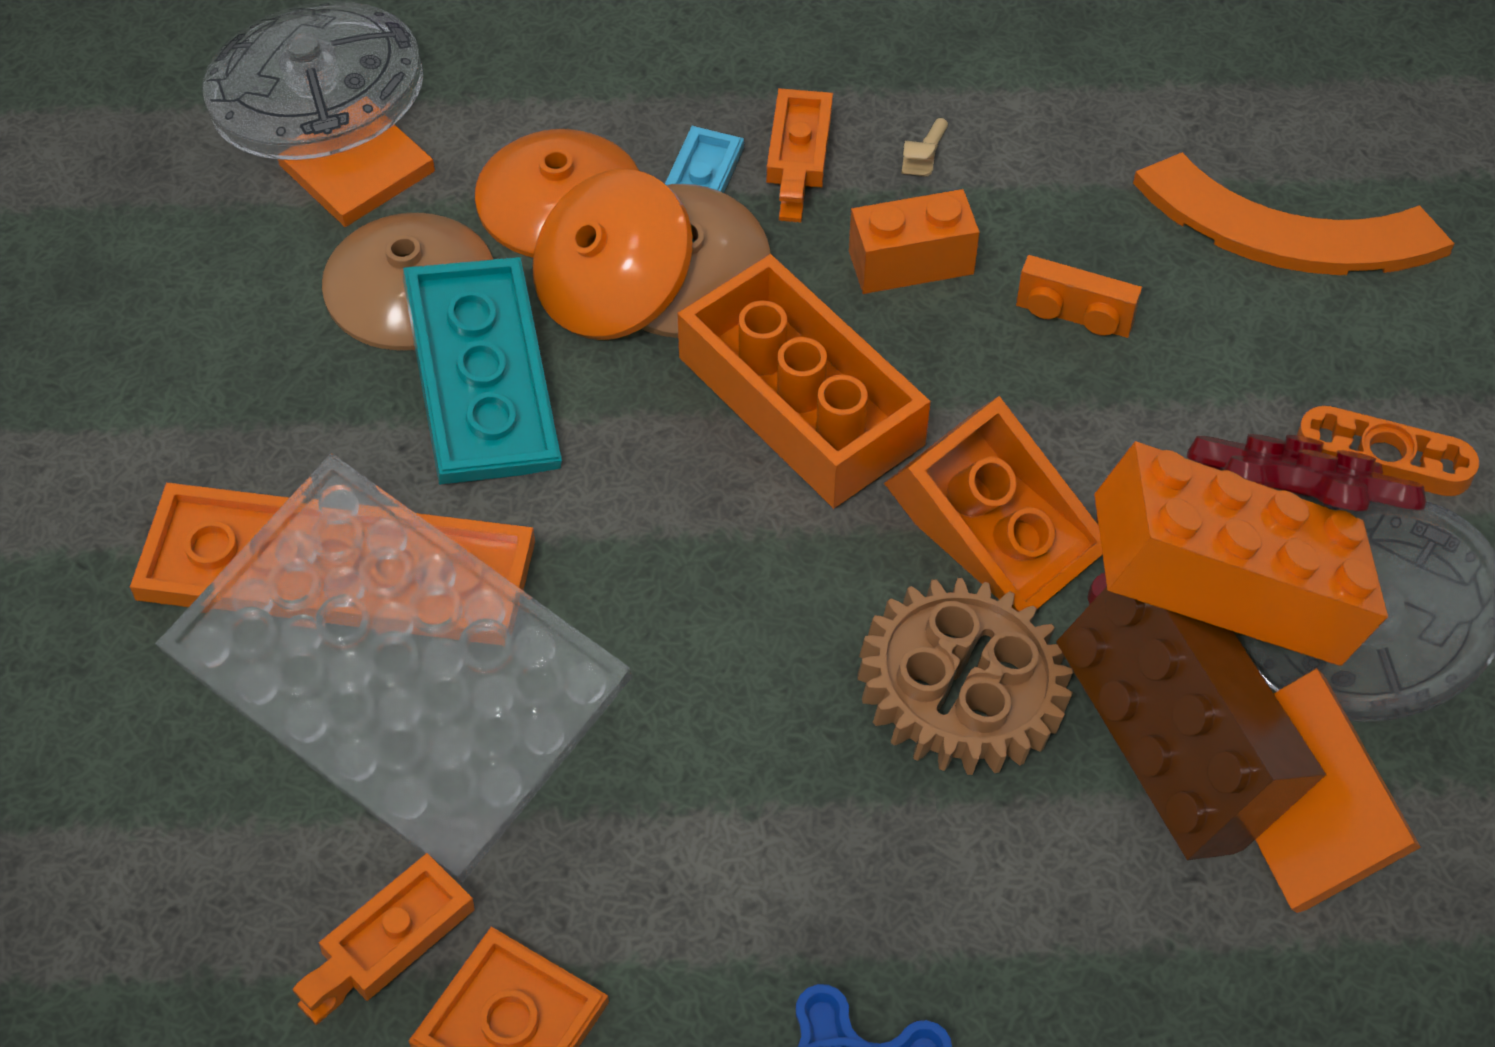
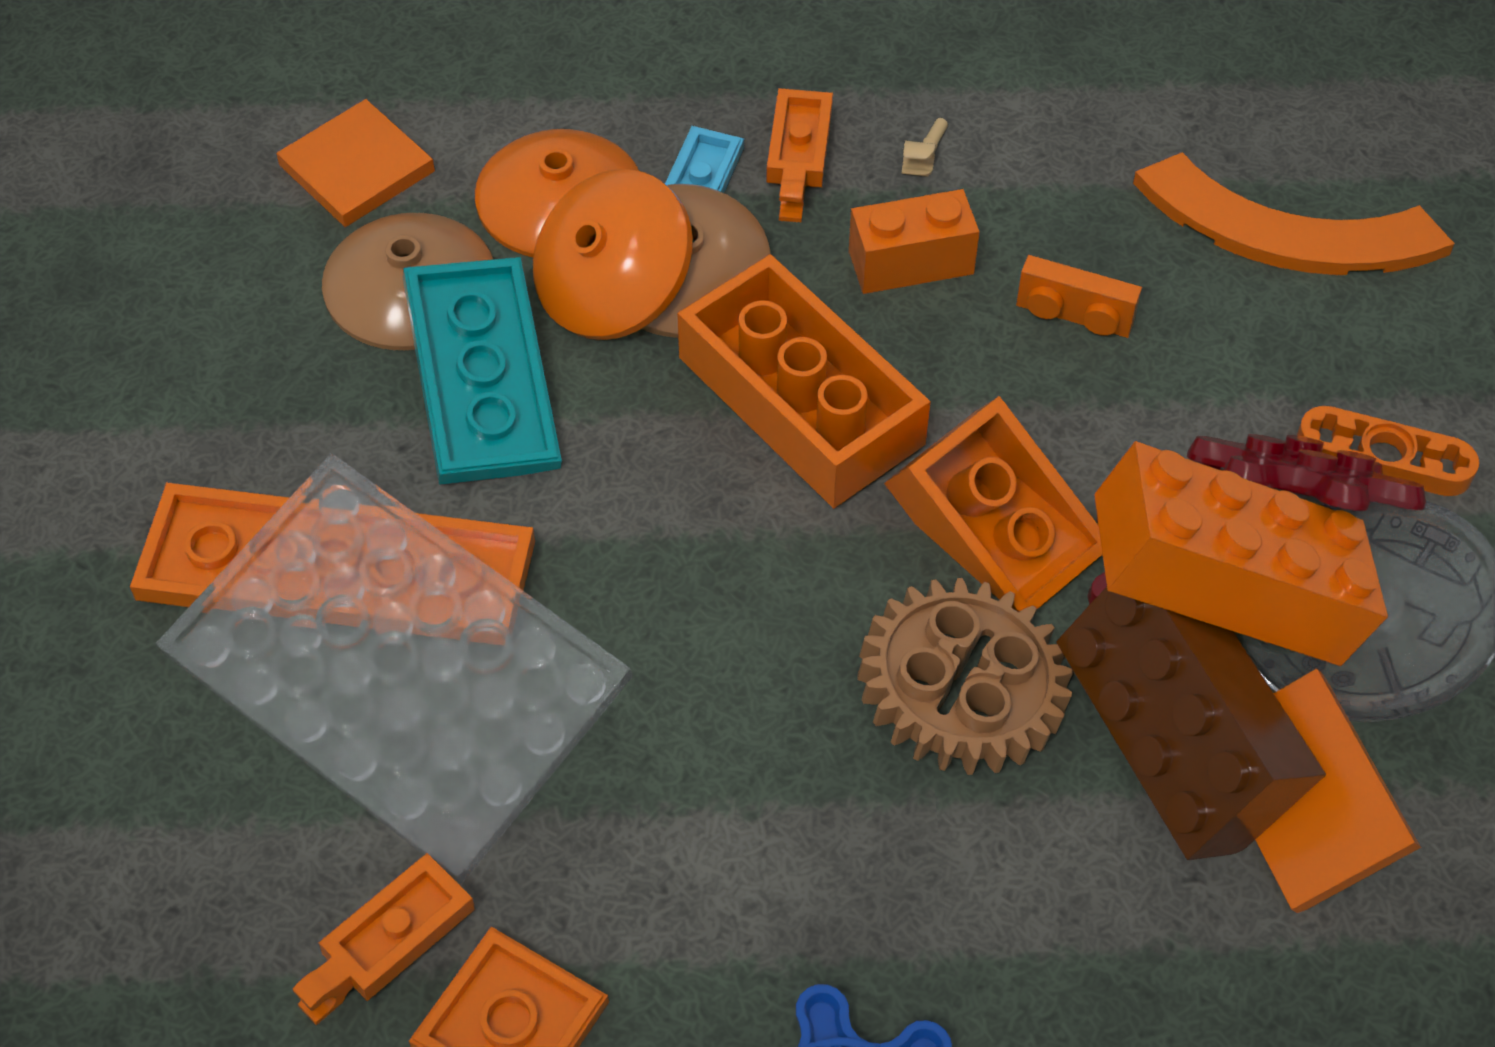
clear dish [203,1,423,160] -> none

